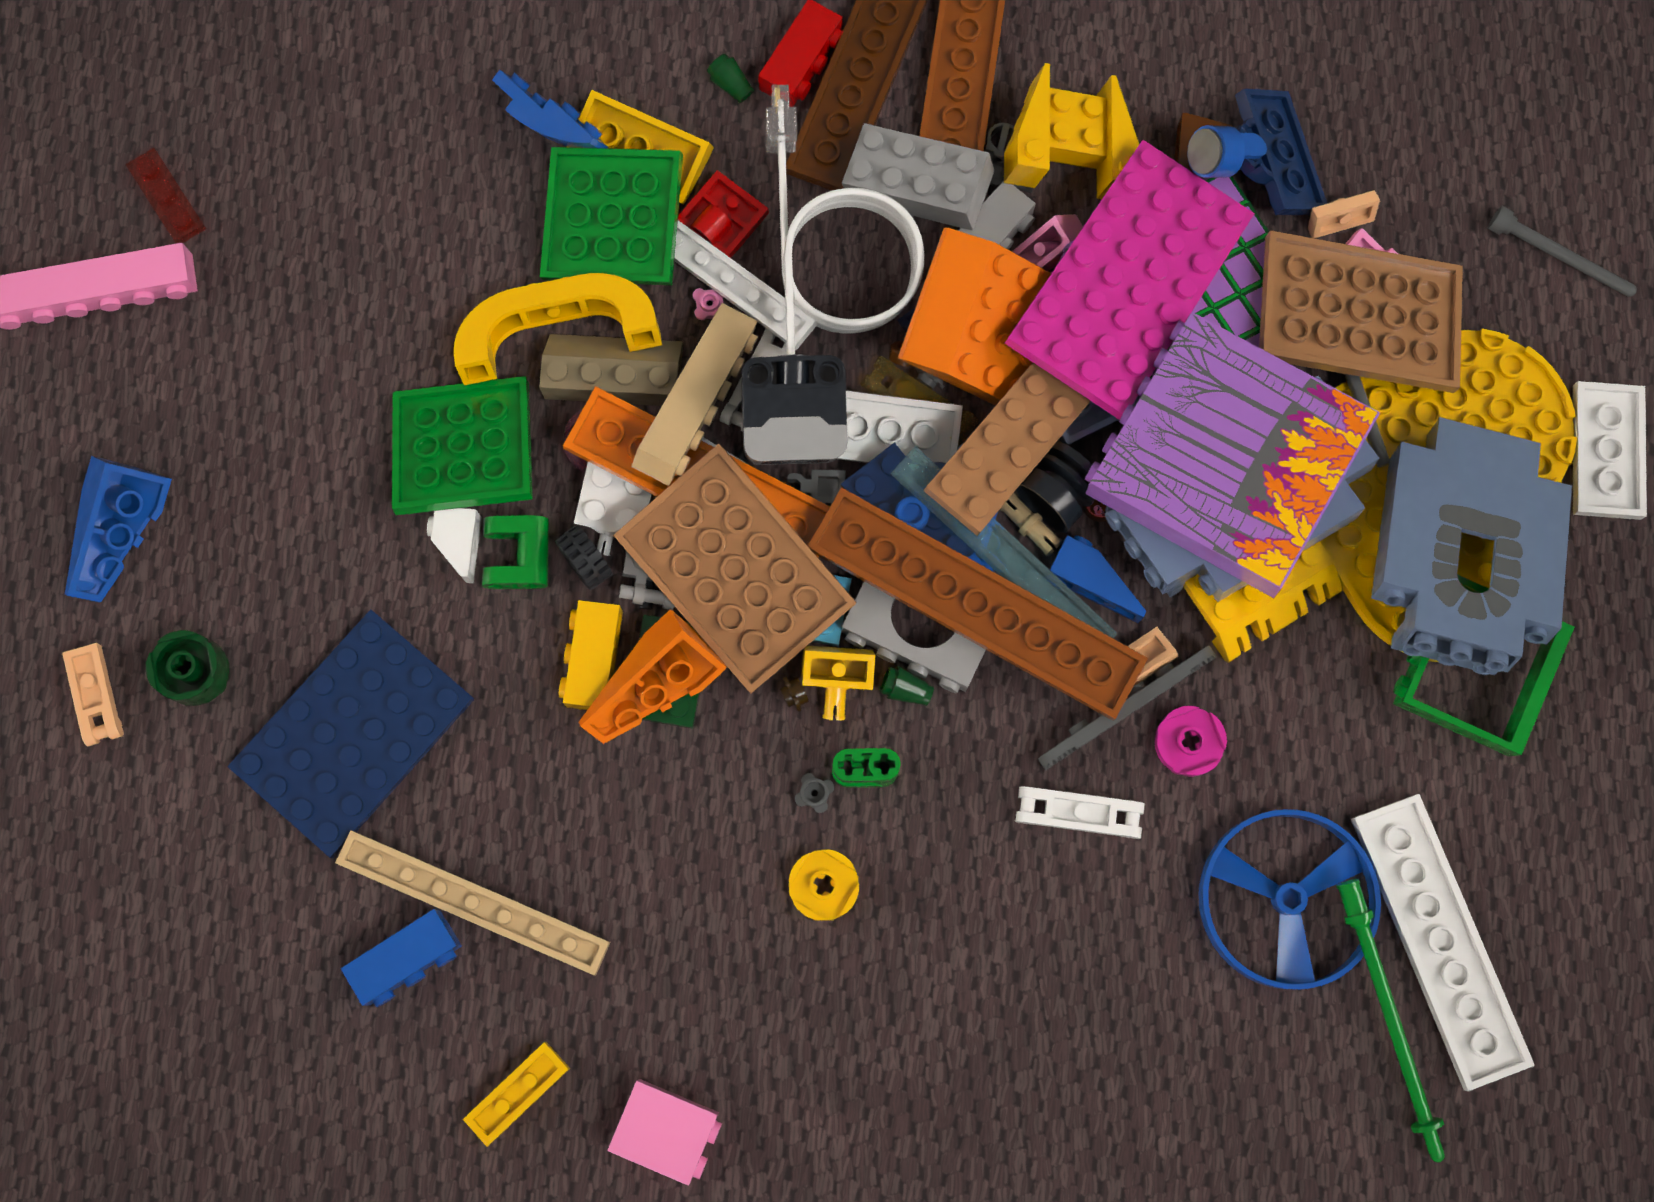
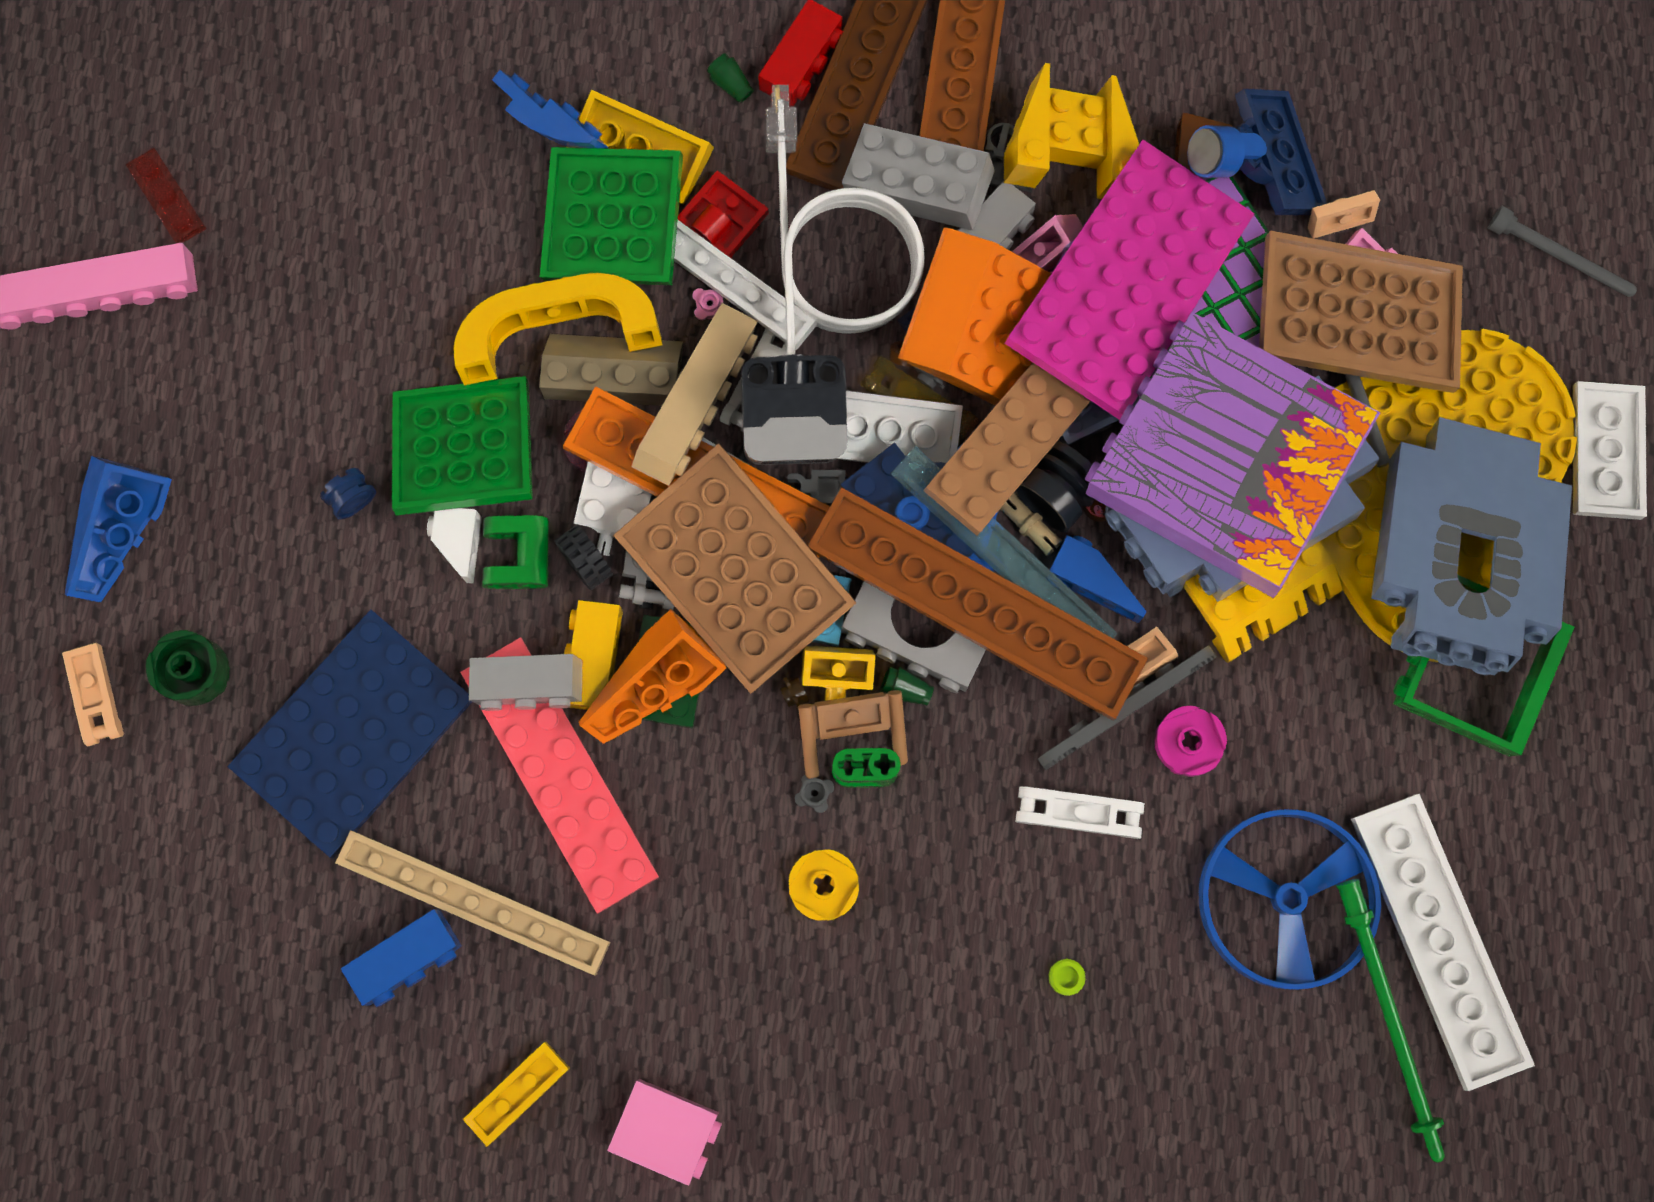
none -> dark blue wheel [320,468,376,520]
none -> coral plate [460,637,659,914]
none -> light grey brick [469,654,583,711]
none -> medium nougat plate [798,690,908,779]
none -> lime tile [1049,959,1085,995]

